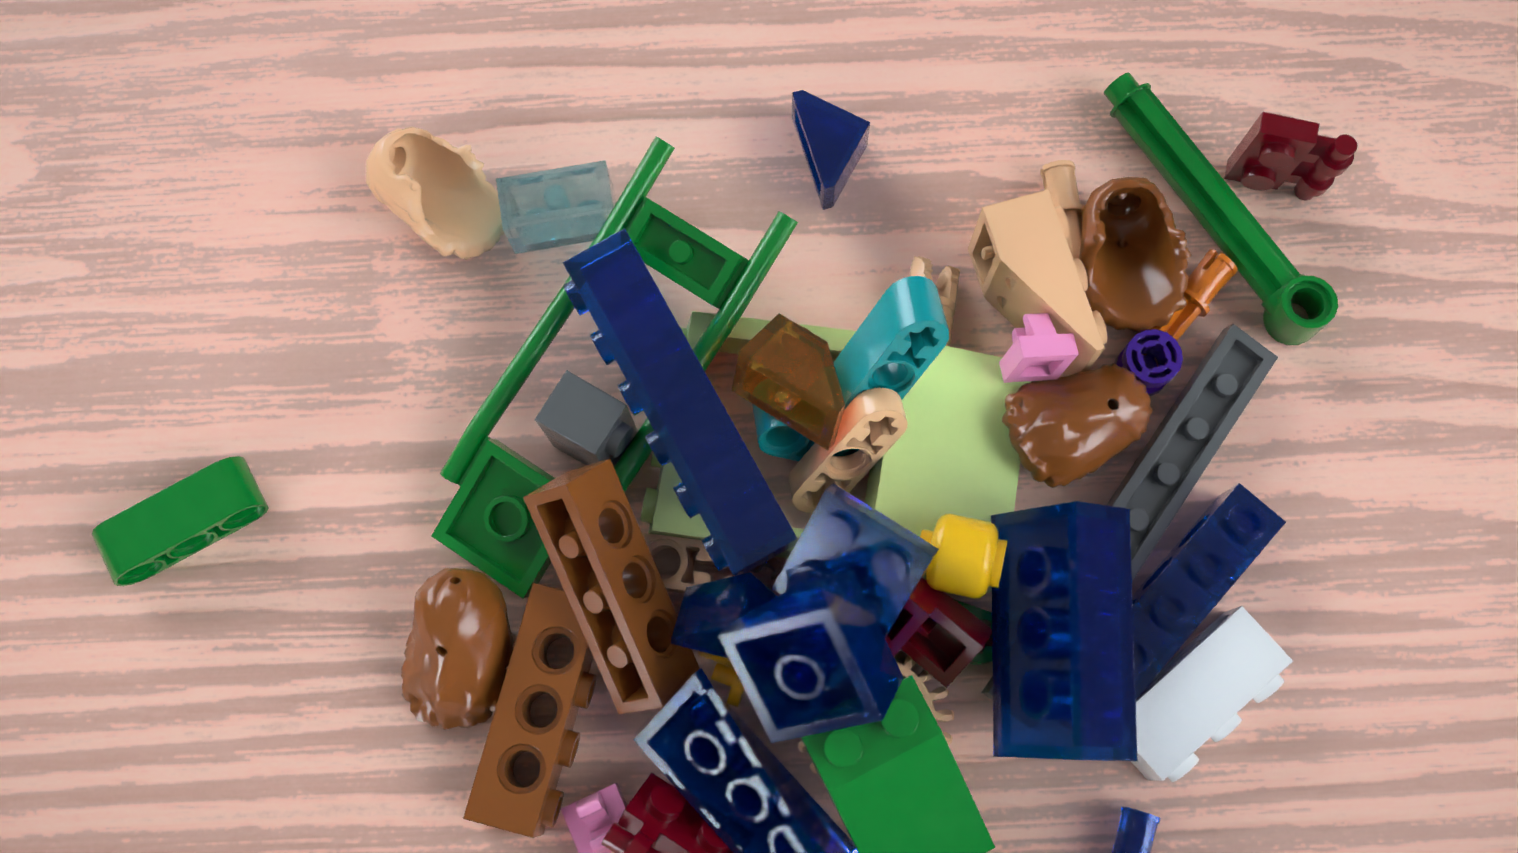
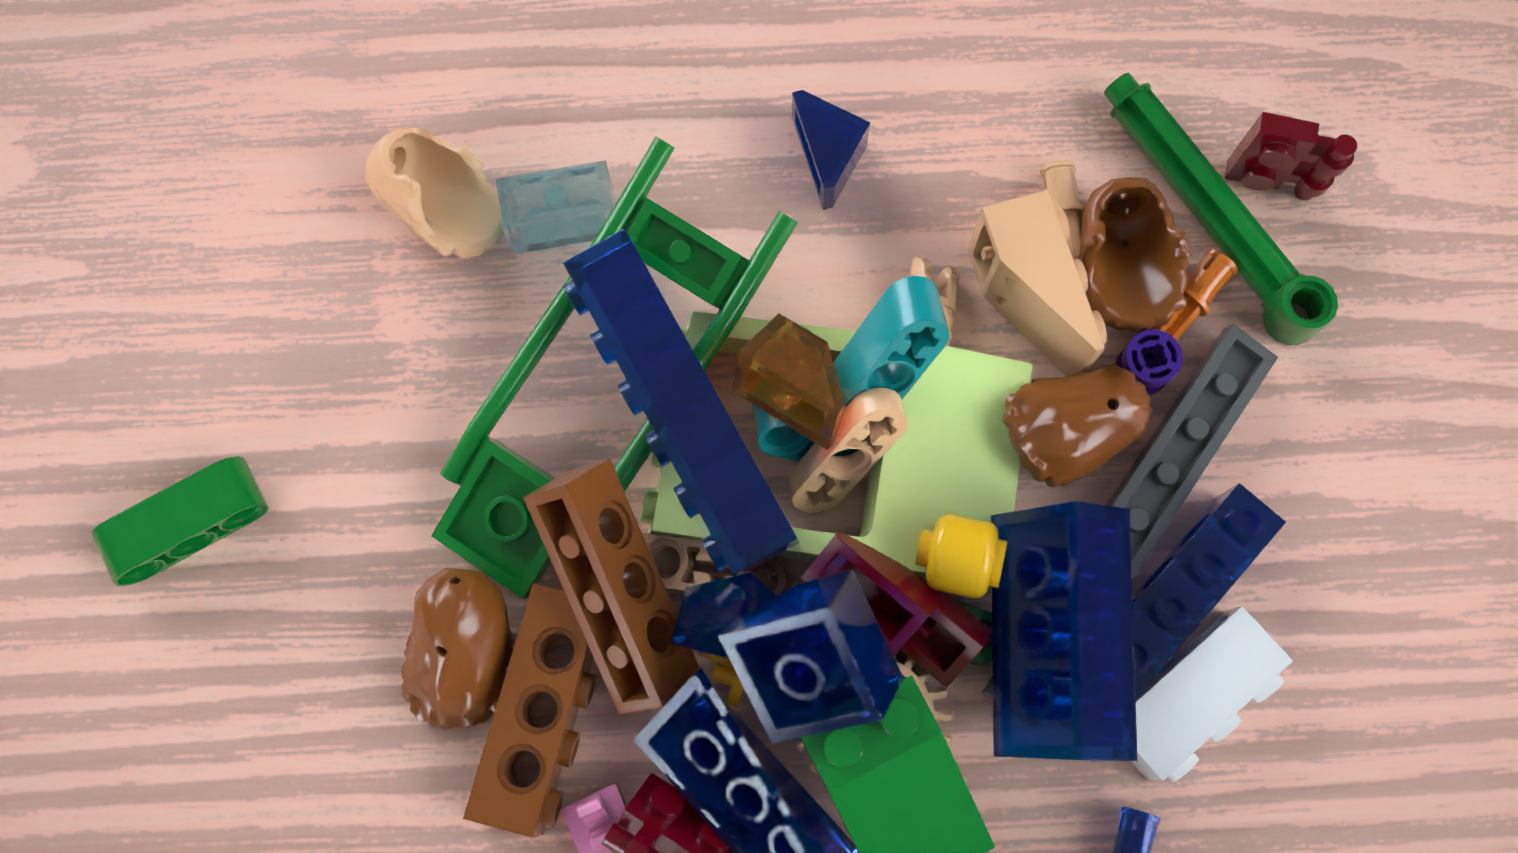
dark grey brick [535,370,638,467] -> none
clear blue plate [772,483,939,655] -> none
bright pink tile [999,313,1079,383] -> none

